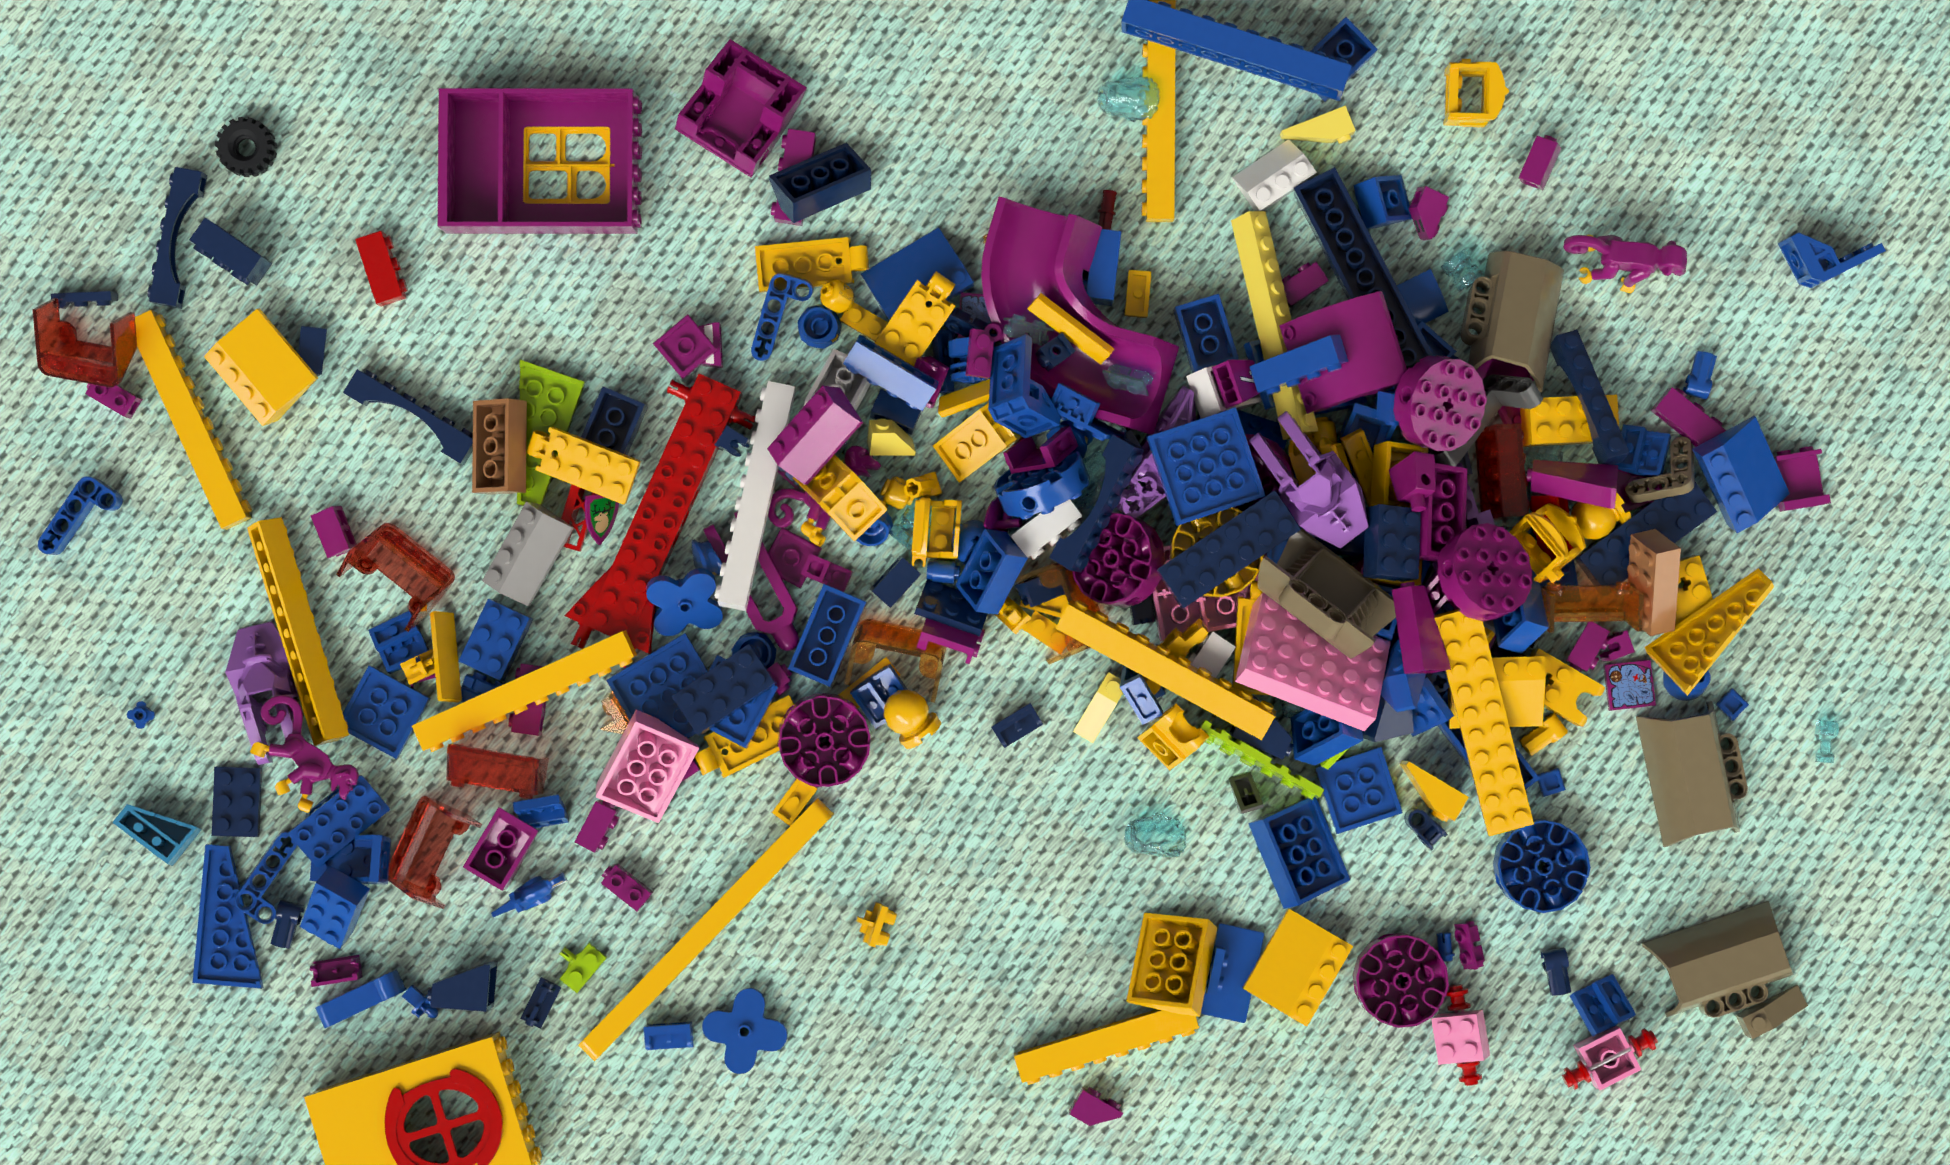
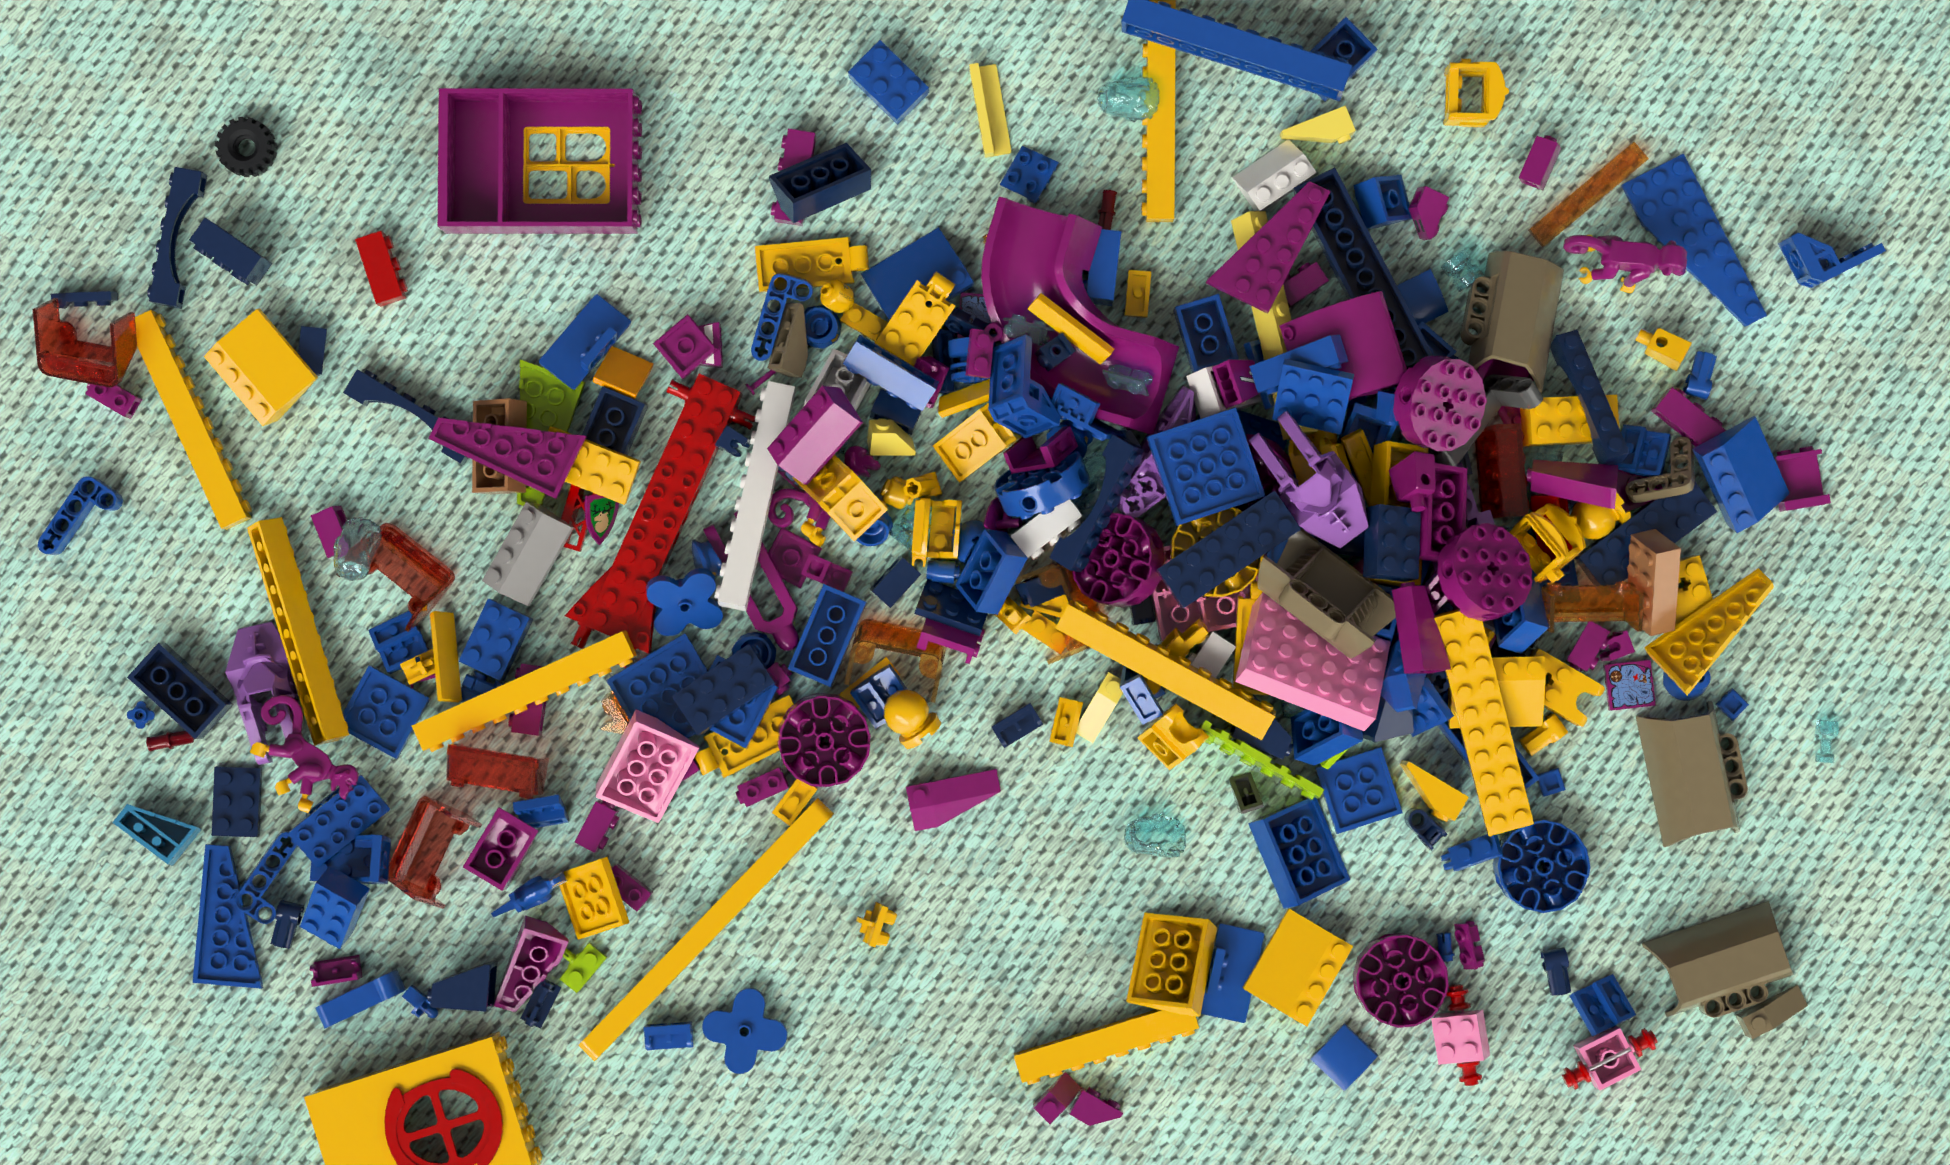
magenta slope [675,39,807,178] -> none
none -> dark blue brick [127,643,234,739]
none -> dark red axle [146,731,194,751]
none -> clear light blue piece [333,517,382,581]
none -> magenta wing [428,418,587,499]
none -> magenta wedge [493,915,569,1013]
none -> blue bracket [539,294,631,390]
none -> yellow plate [556,857,630,940]
none -> light orange tile [593,346,654,400]
none -> magenta brick [735,767,790,807]
none -> magenta pin [745,370,776,396]
none -> dark tan slope [767,303,808,378]
none -> blue brick [848,40,929,125]
none -> magenta wedge [906,769,1001,831]
none -> light yellow panel [969,63,1011,158]
none -> blue hinge [1000,146,1059,204]
none -> magenta slope [1033,1071,1082,1124]
none -> yellow plate [1049,697,1083,747]
none -> magenta wing [1206,181,1330,314]
none -> blue plate [1272,359,1354,435]
none -> blue slope [1311,1023,1378,1091]
none -> blue hinge [1441,834,1503,871]
none -> clear orange plate [1528,142,1649,247]
none -> blue wing [1621,154,1767,327]
none -> yellow torso [1636,328,1692,371]

